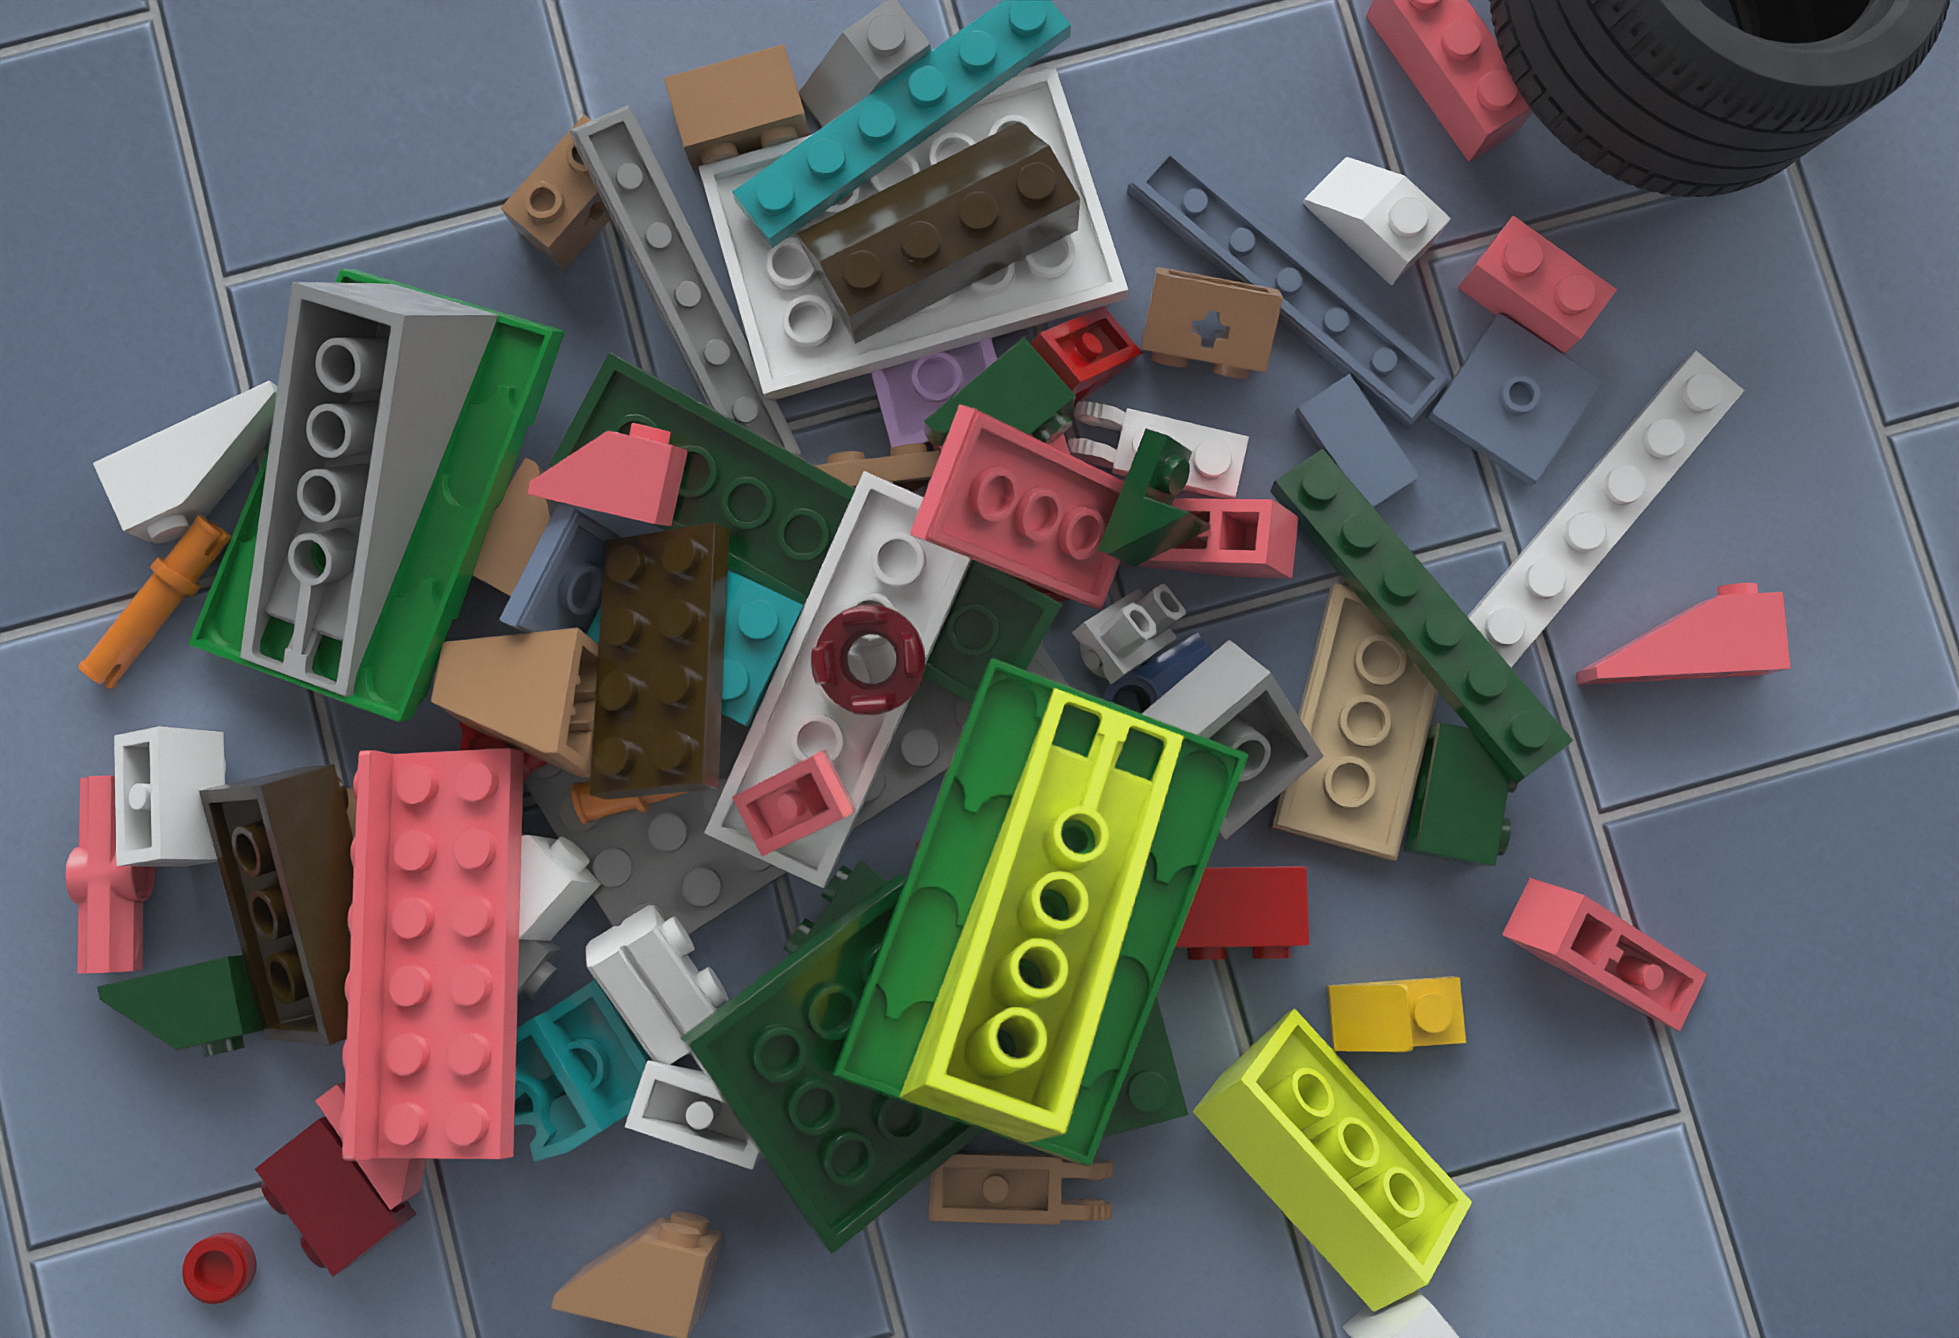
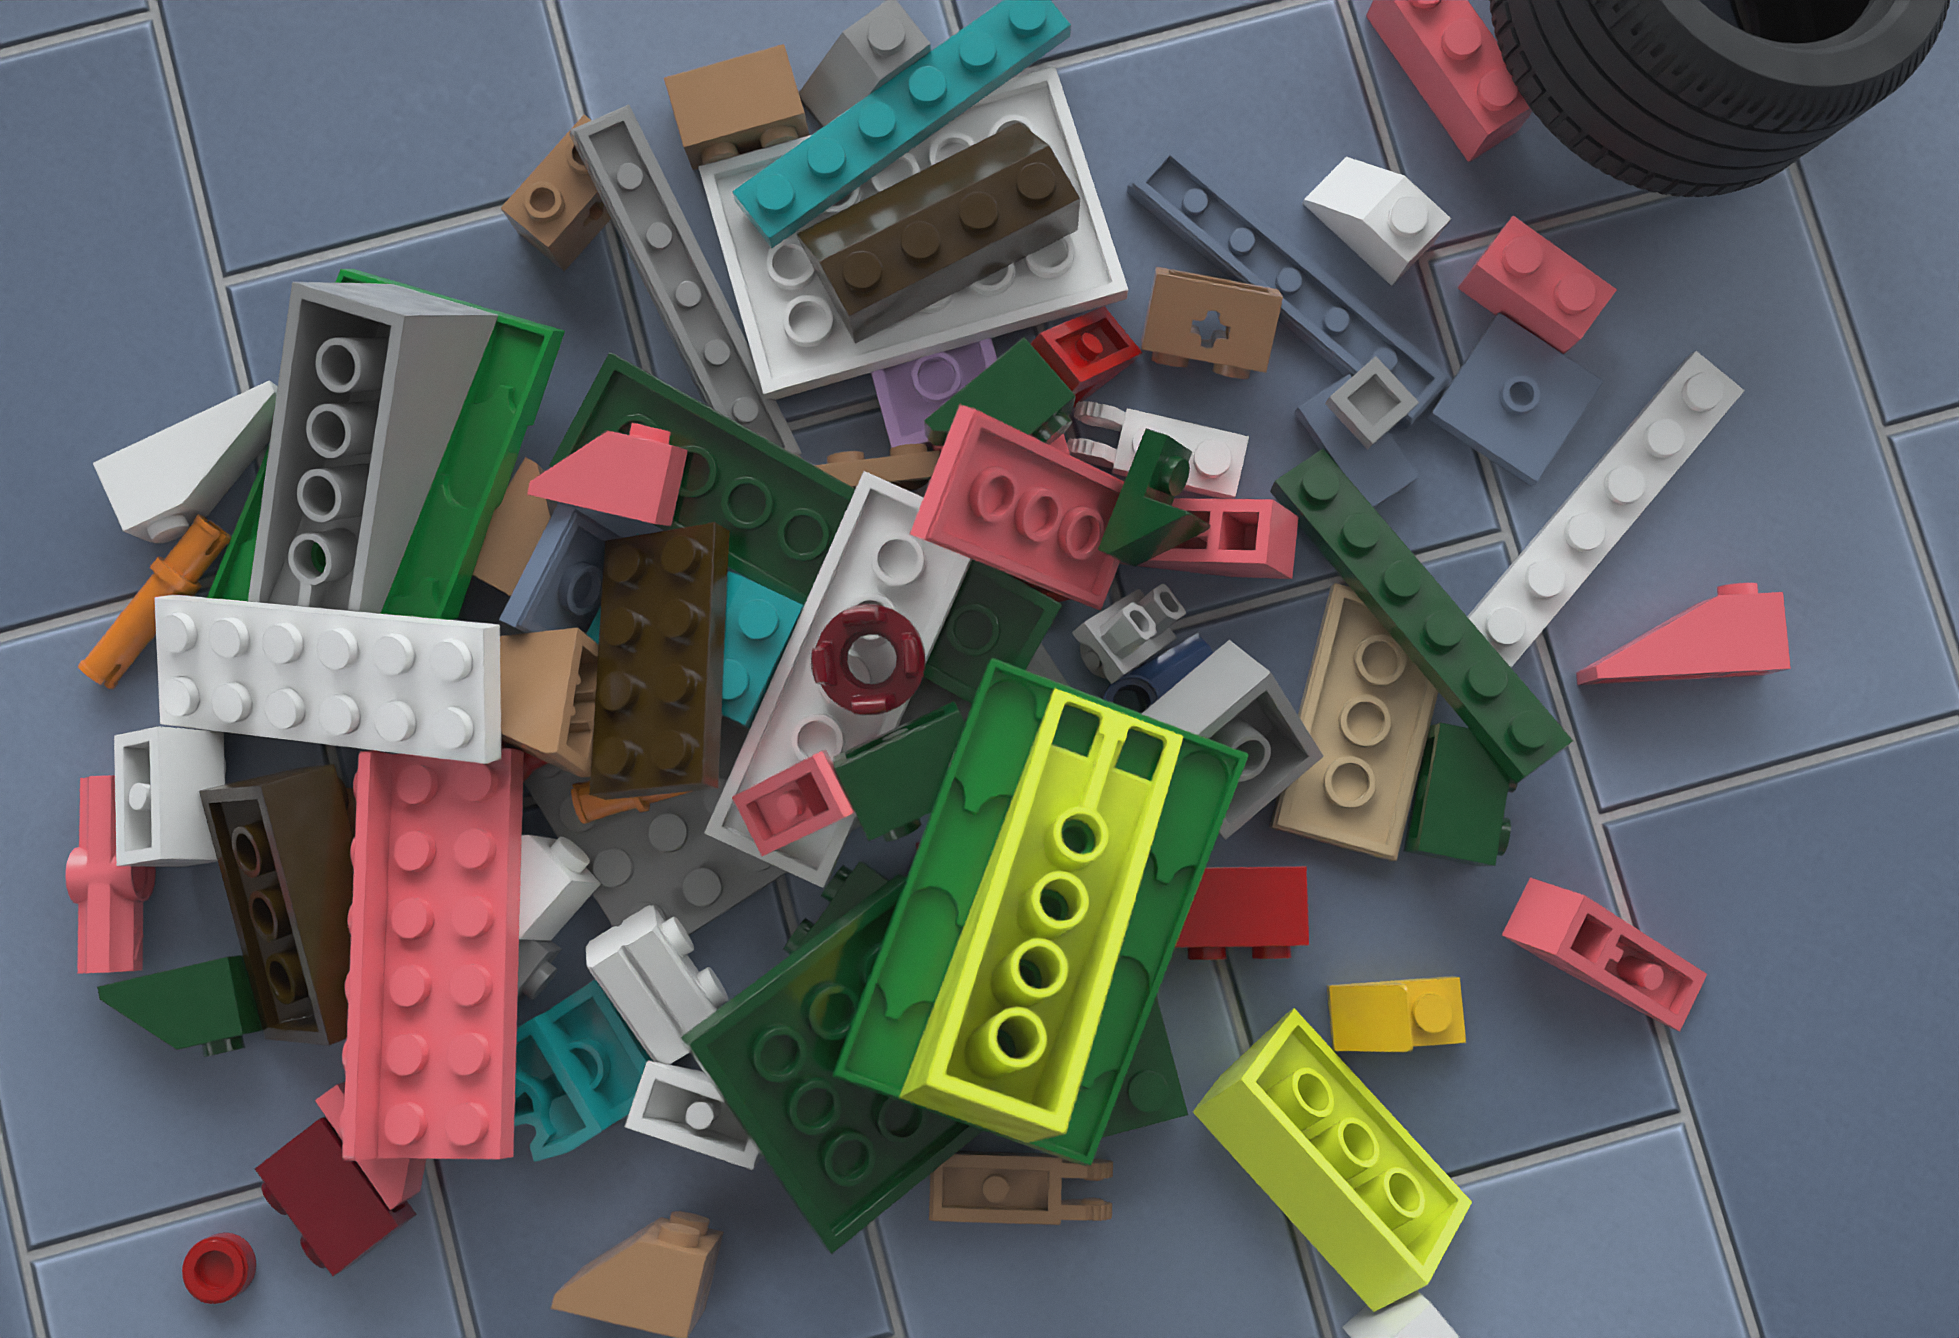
none -> white plate [155,595,501,764]
none -> dark green slope [833,701,965,842]
none -> light grey plate [1325,356,1419,450]

